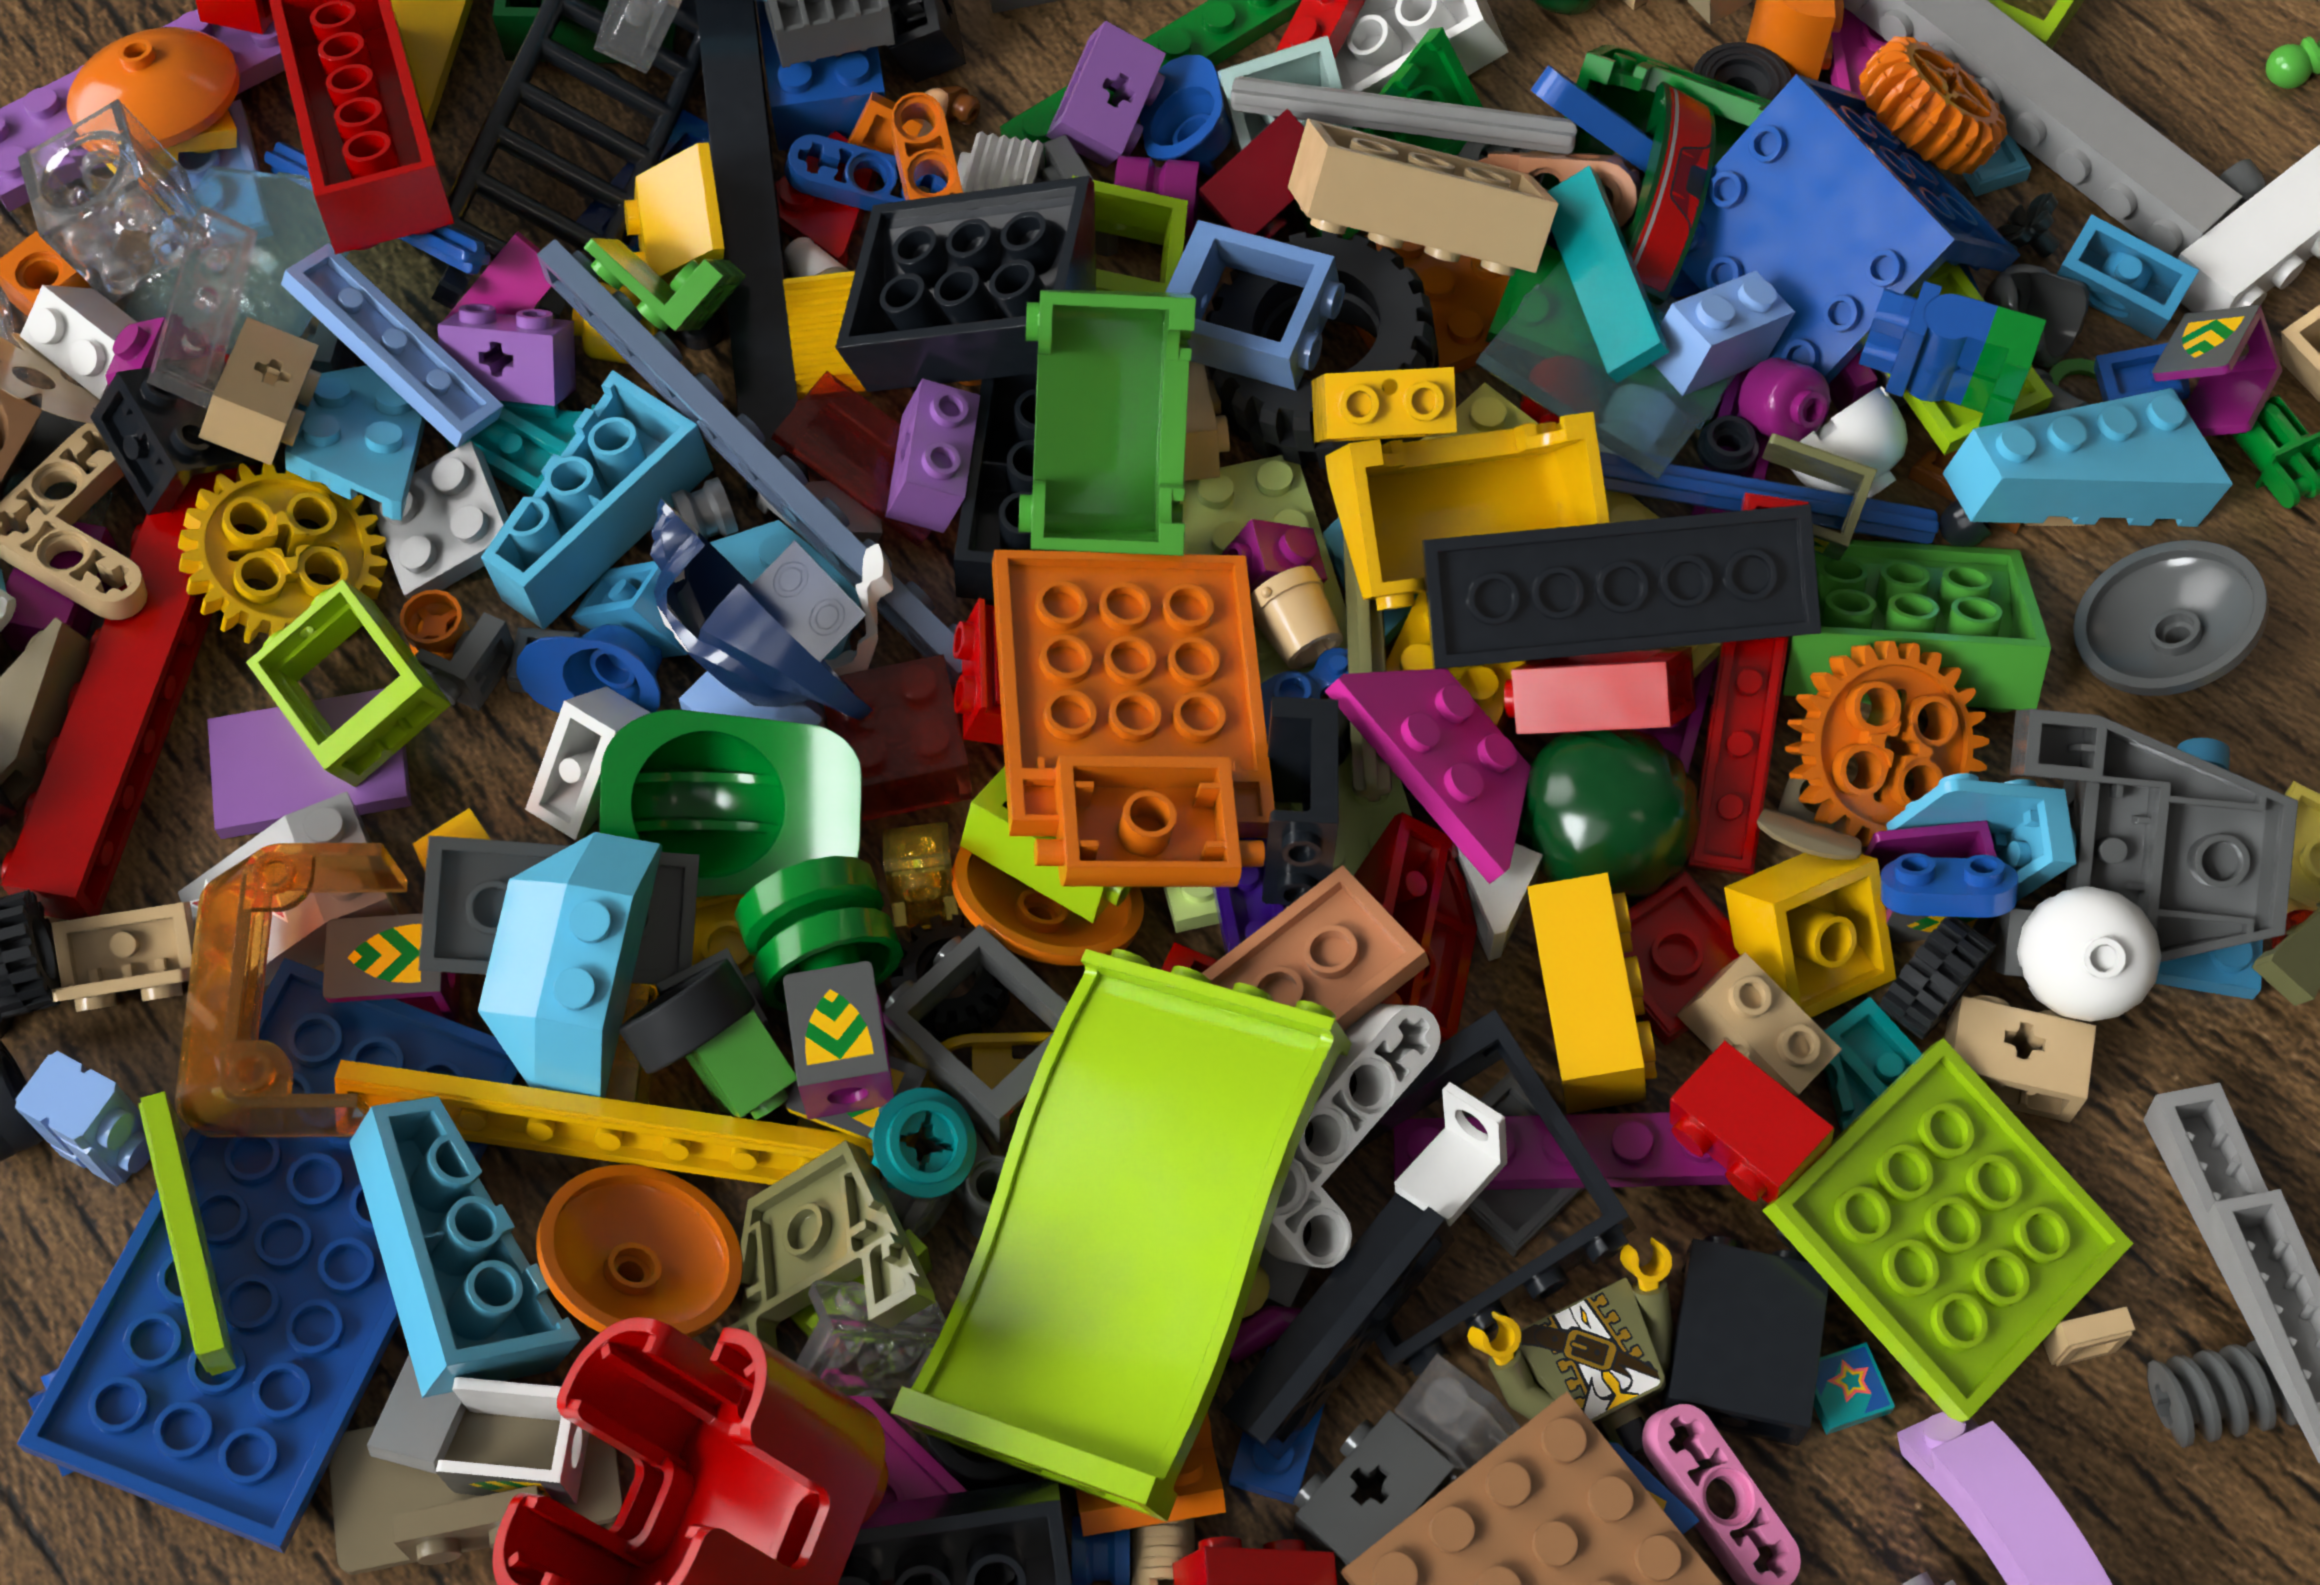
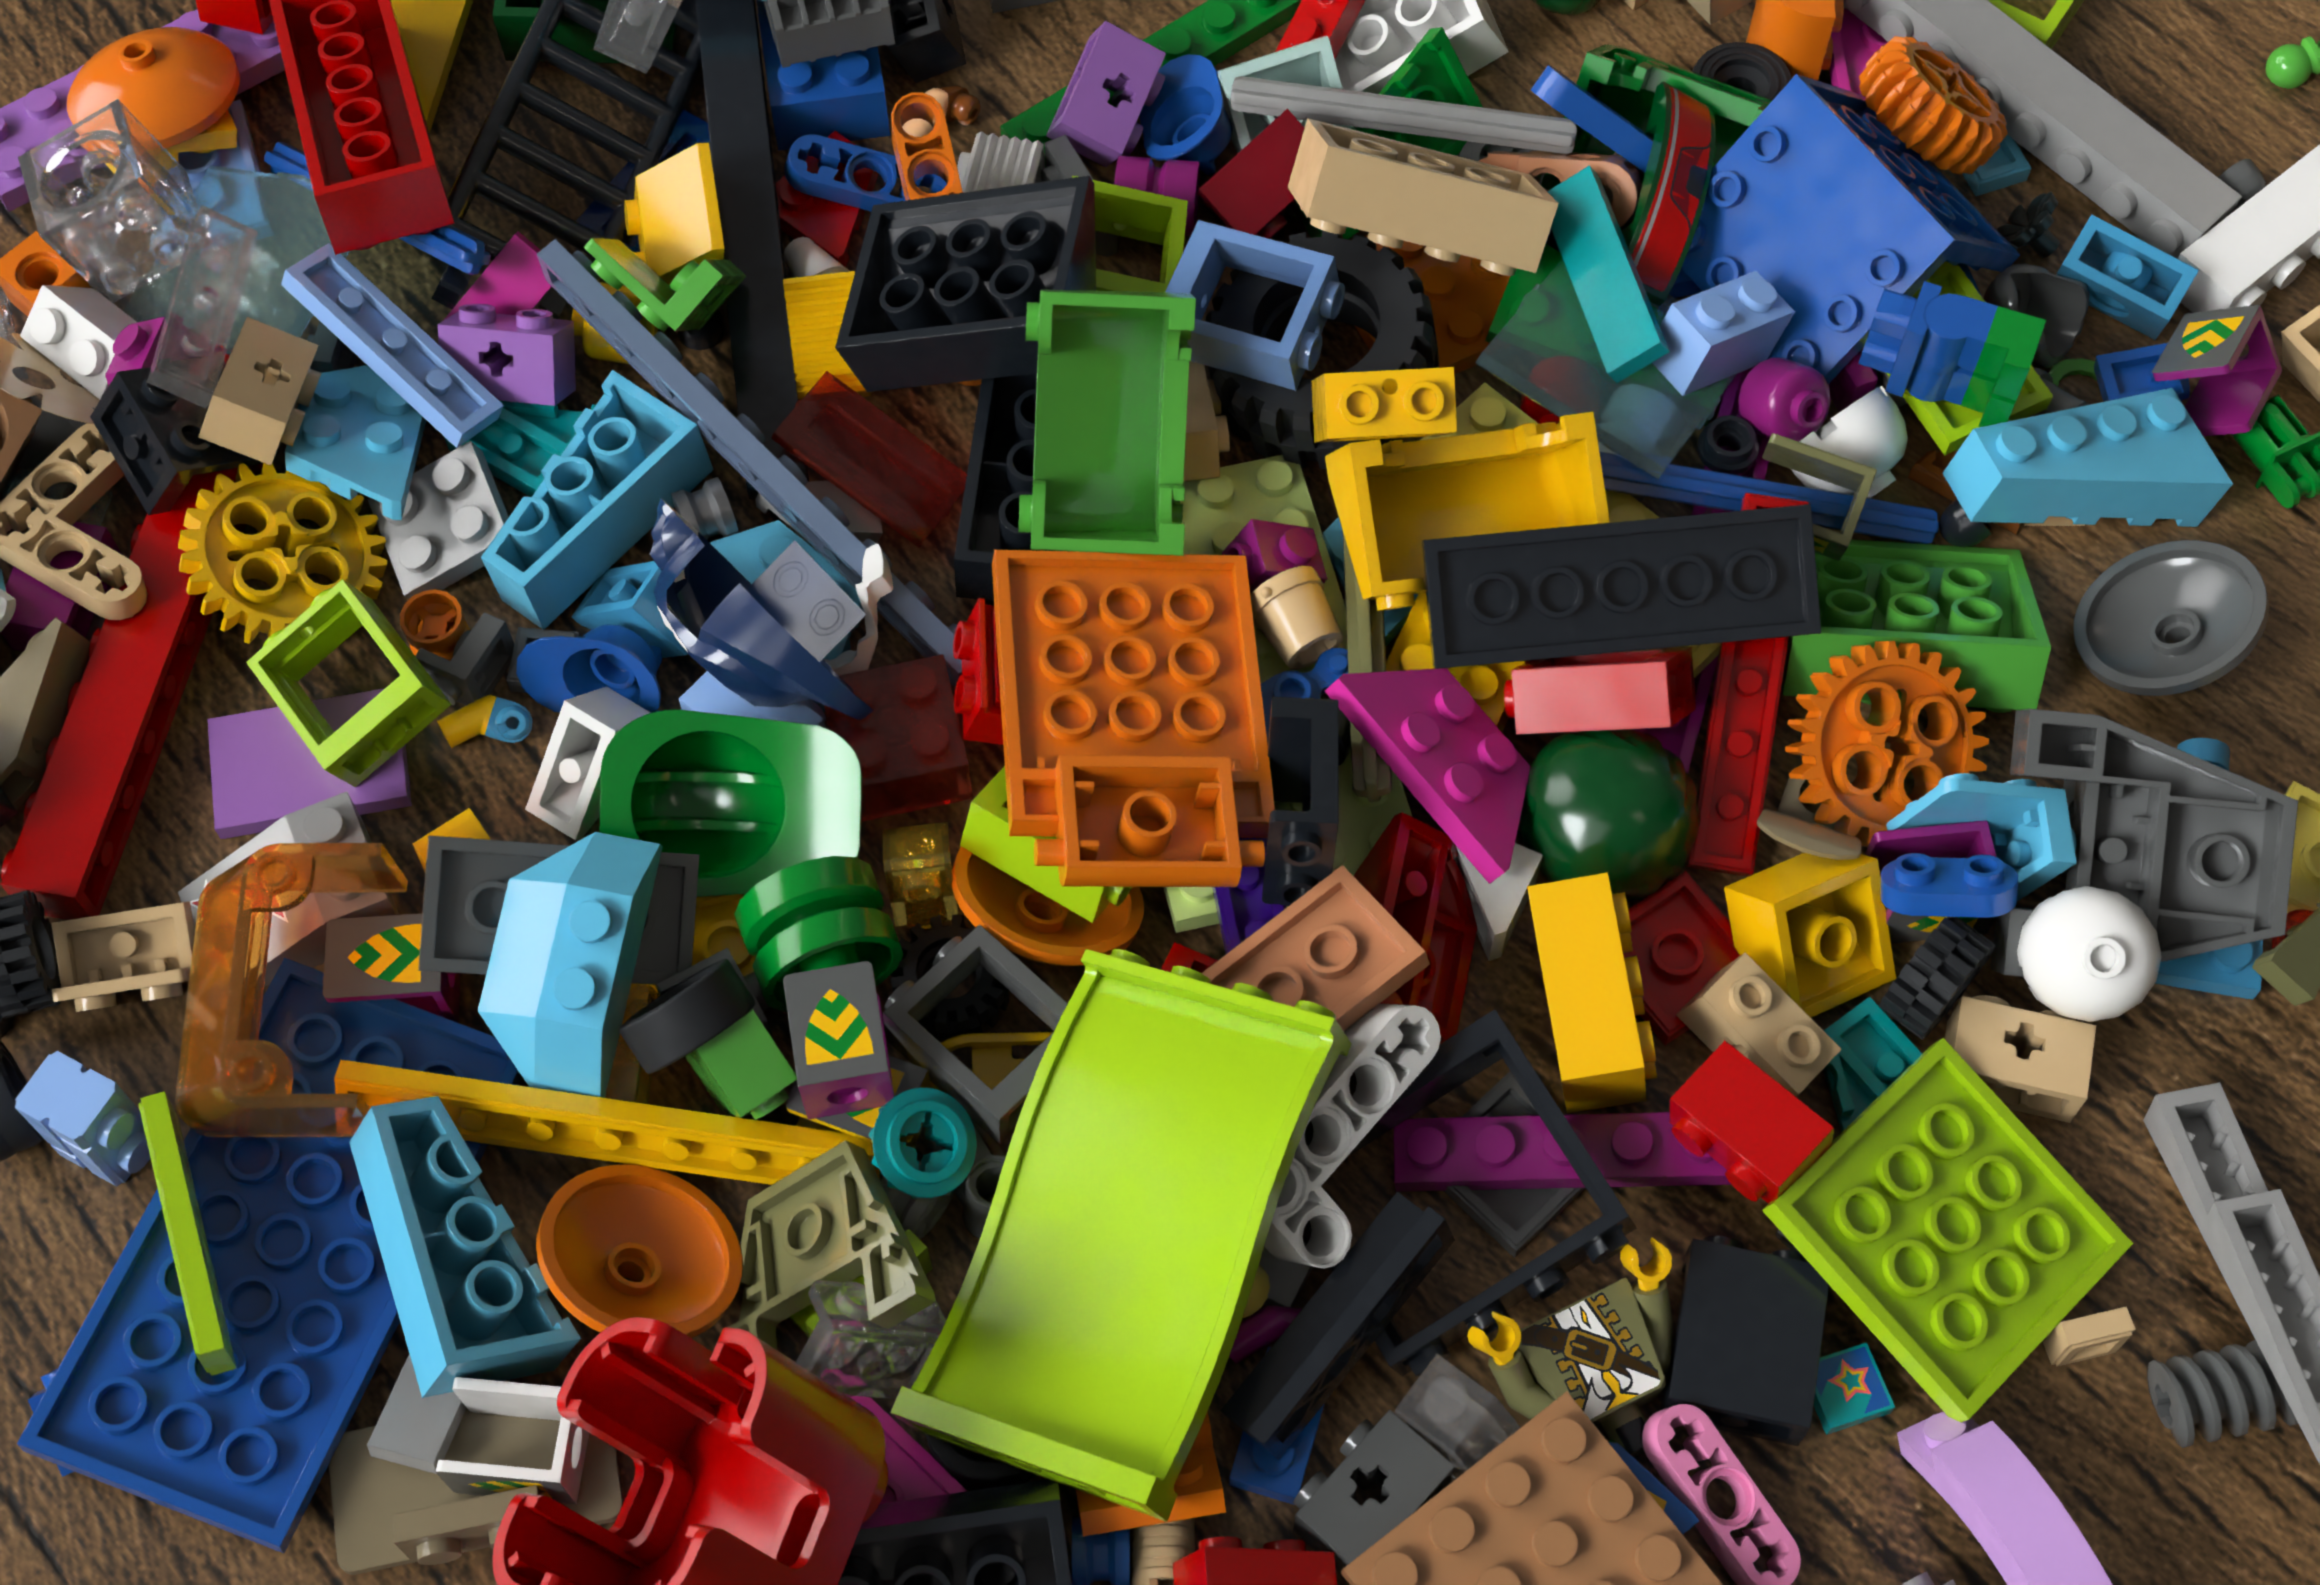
orange plate [848,91,924,156] -> none
medium lavender brick [885,378,980,533] -> none
white bracket [1394,1082,1507,1226] -> none
none -> arm [437,695,533,749]

